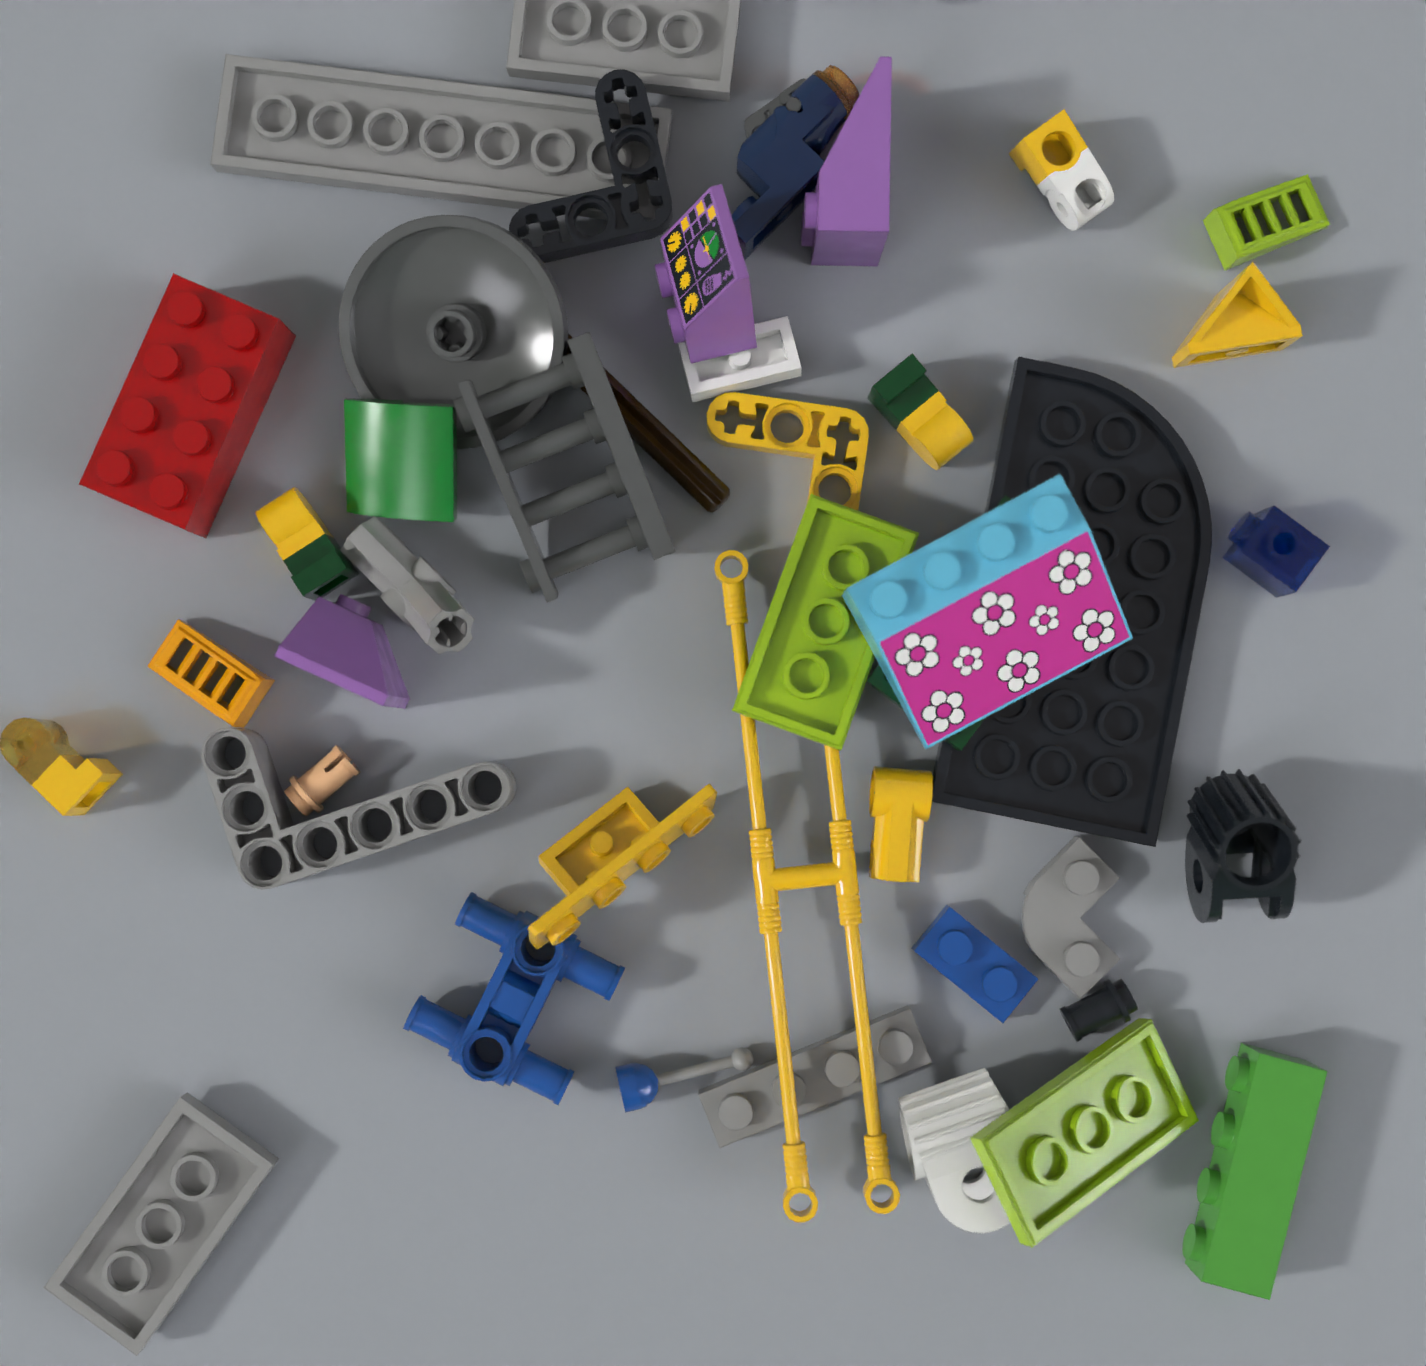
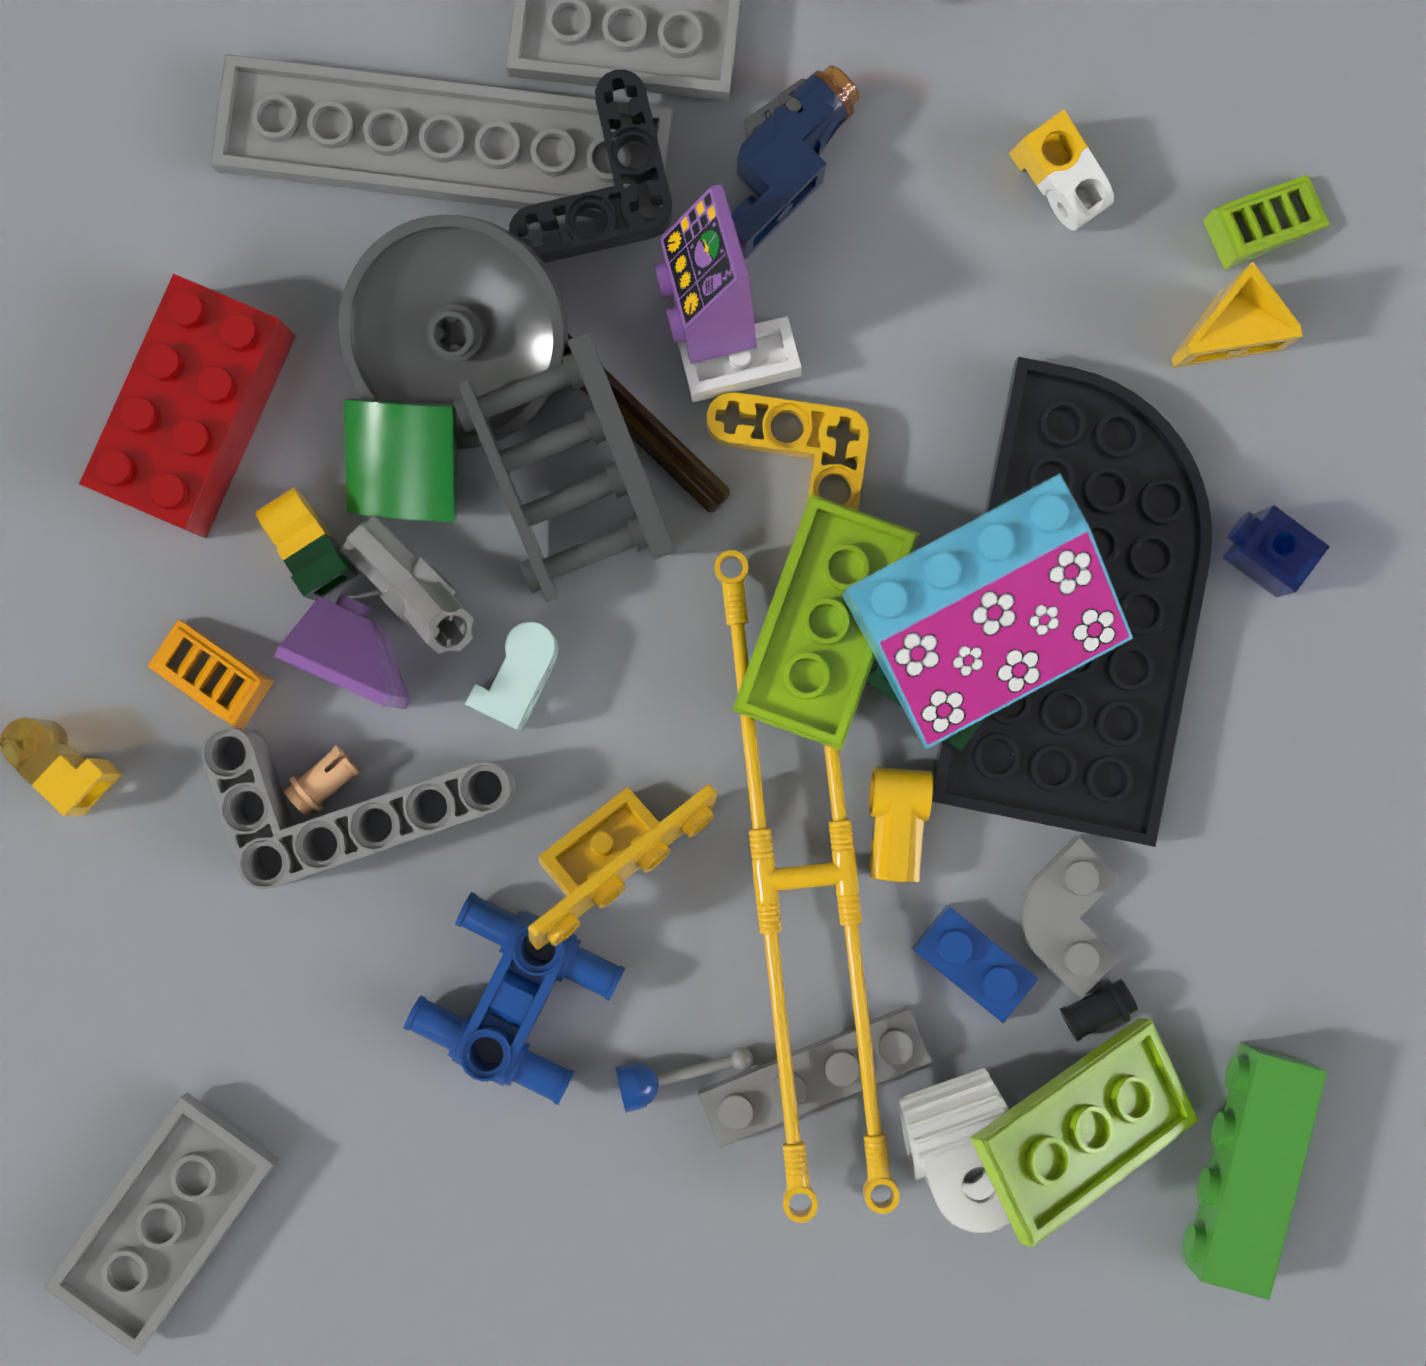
medium lavender slope [801,56,892,267] -> none
leg [867,353,973,470] -> none
black piece [1185,769,1301,923] -> none
none -> light aqua leg [465,621,559,731]

